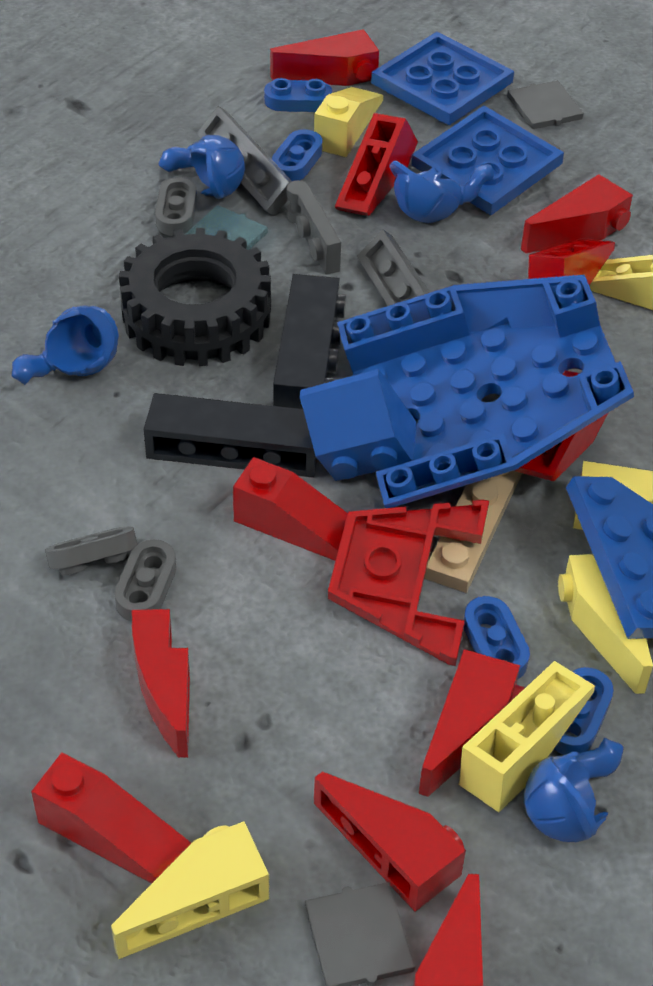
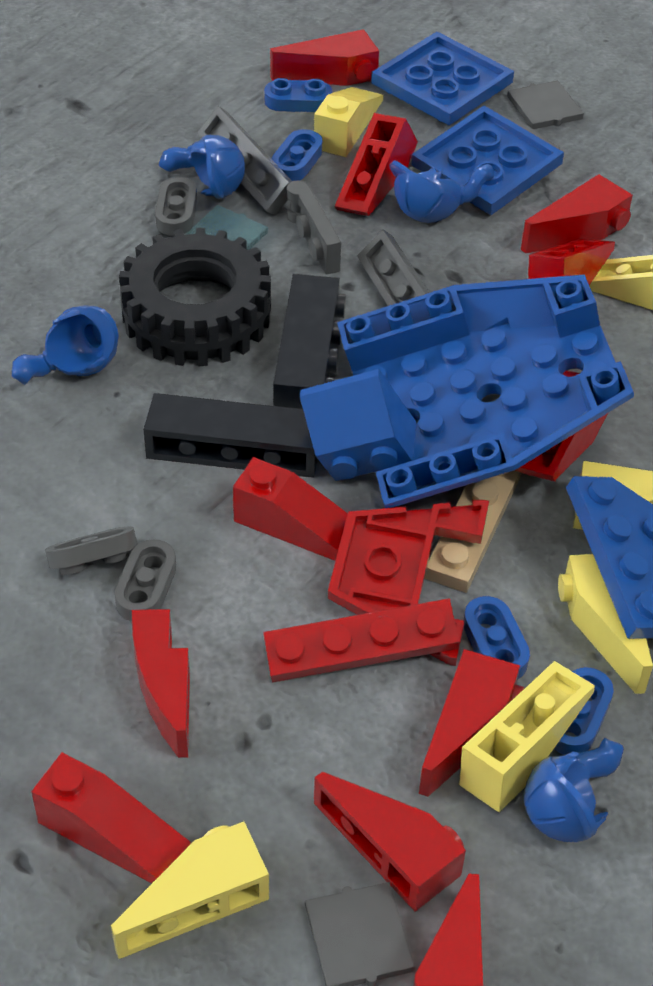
none -> red plate [263,598,460,683]

